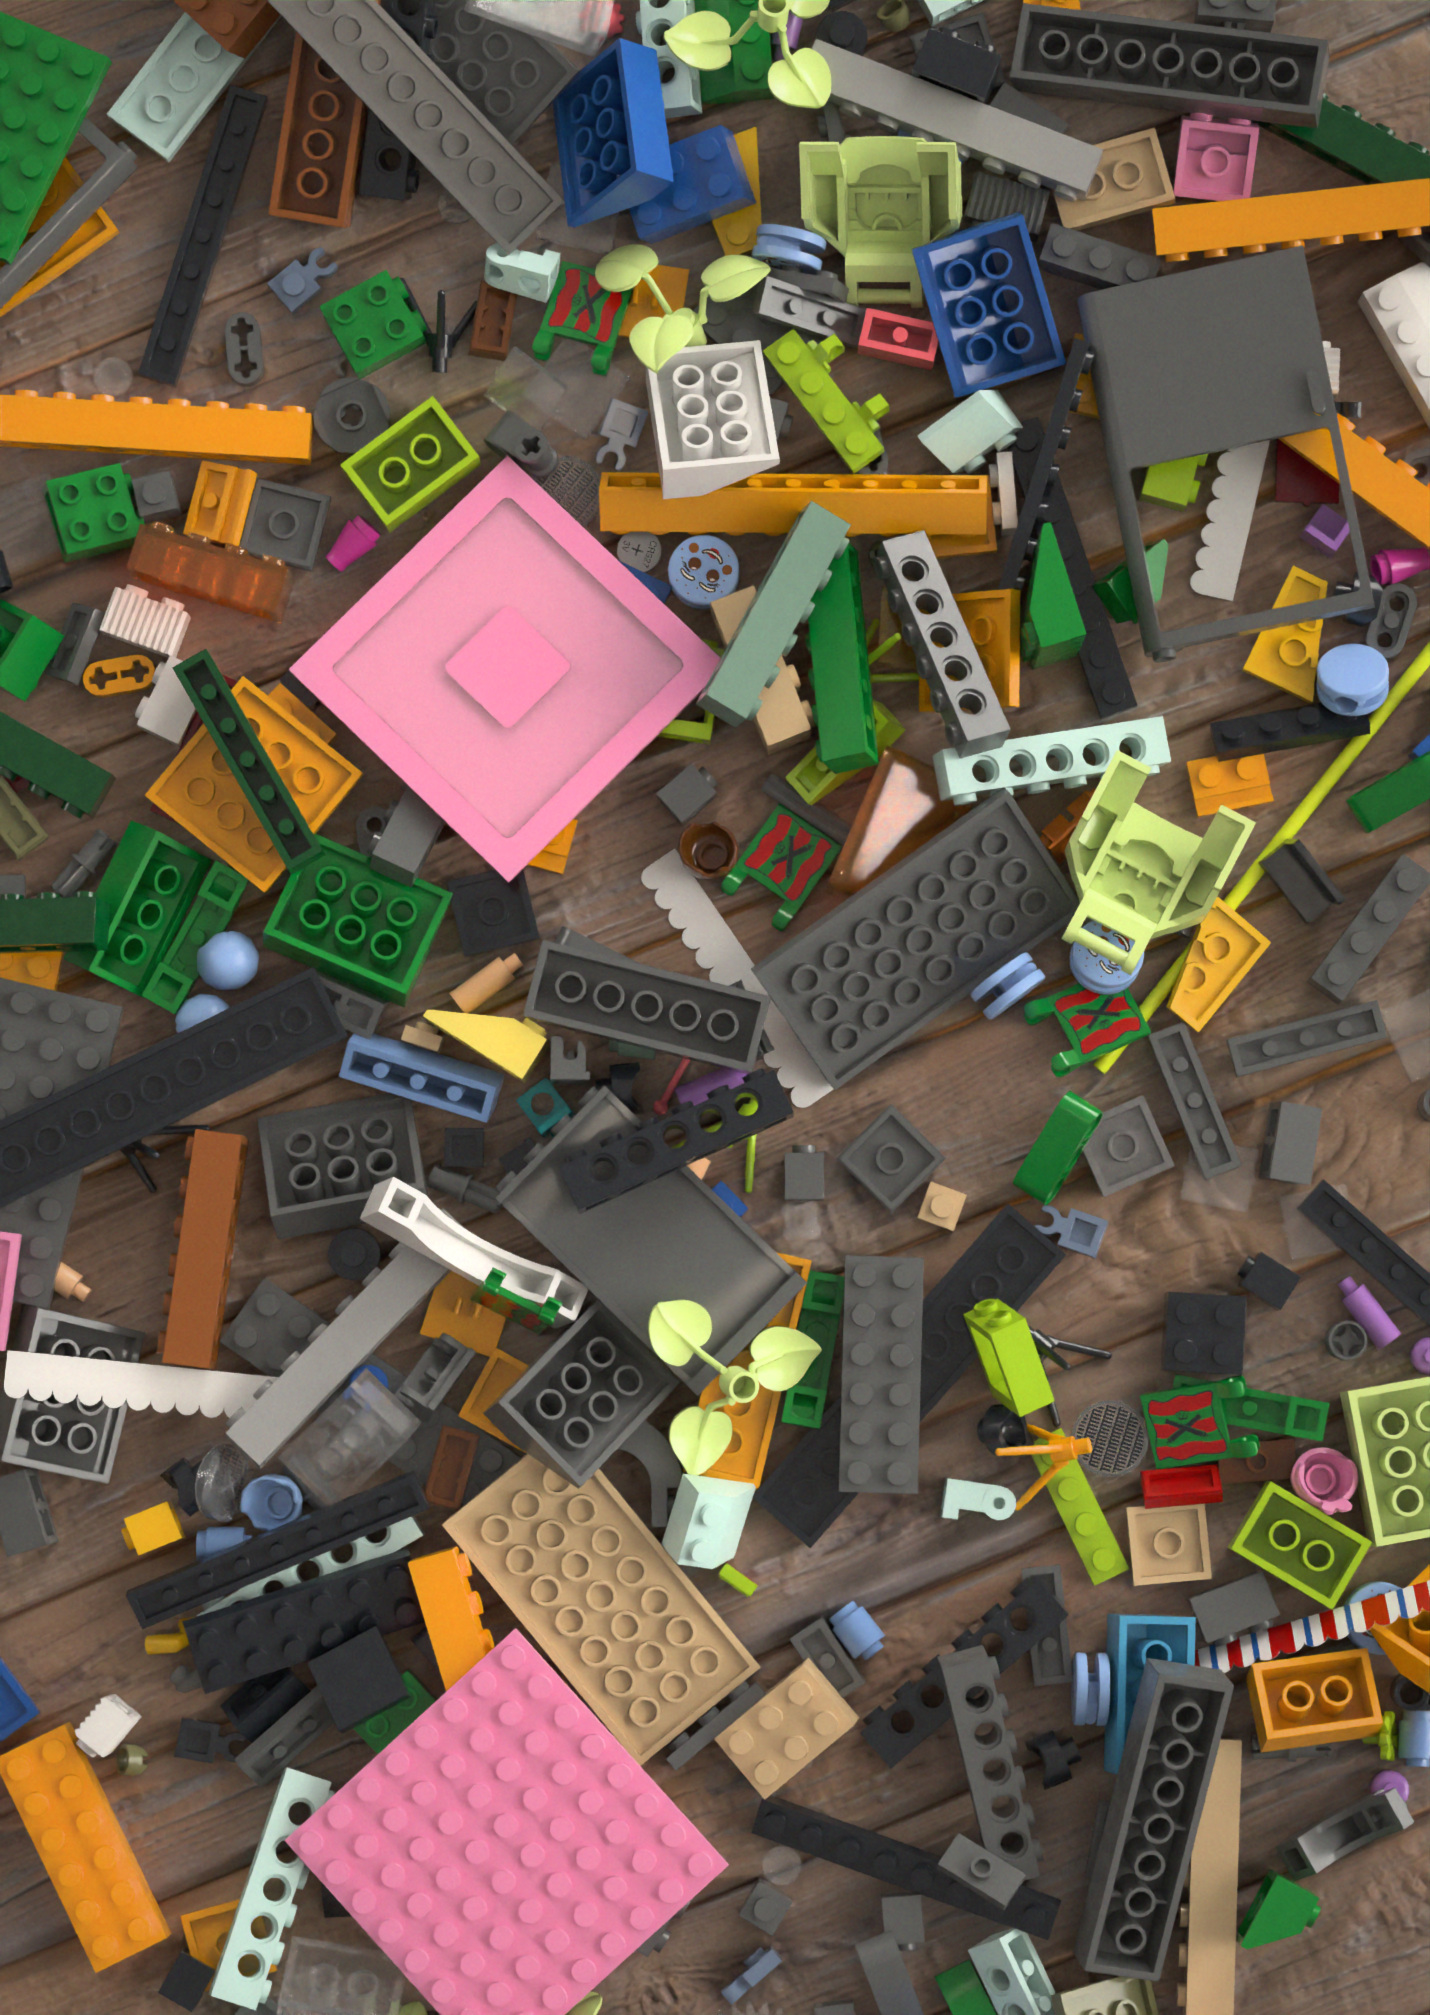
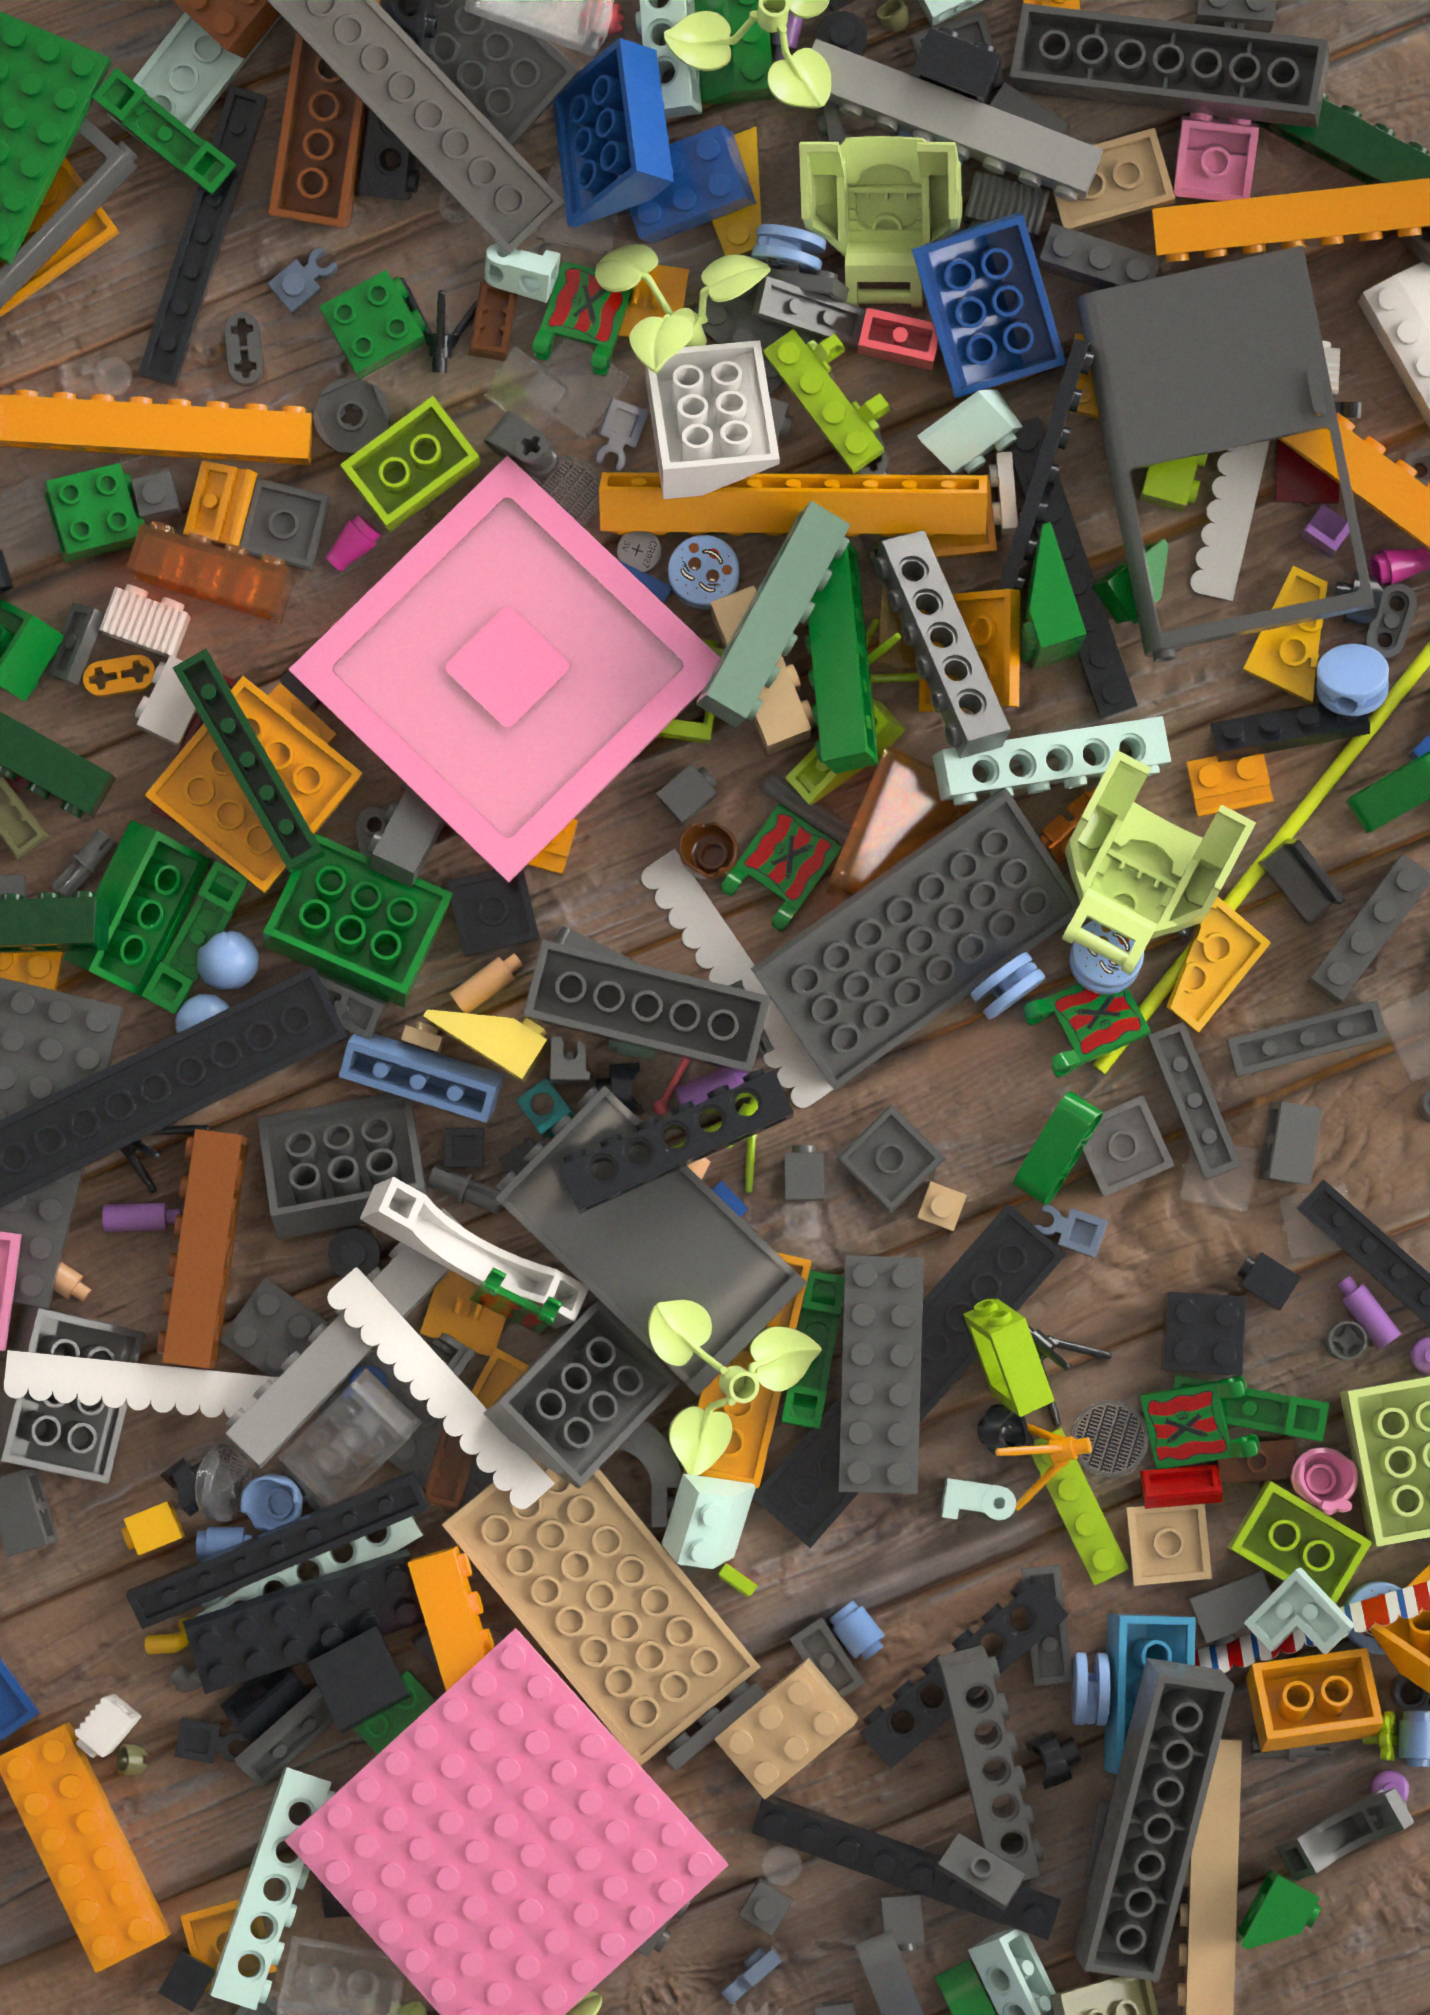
none -> green slope [92,67,236,195]
none -> medium lavender cylinder [103,1202,182,1232]
none -> white sticker [327,1267,555,1509]
none -> light aqua plate [1244,1568,1355,1654]

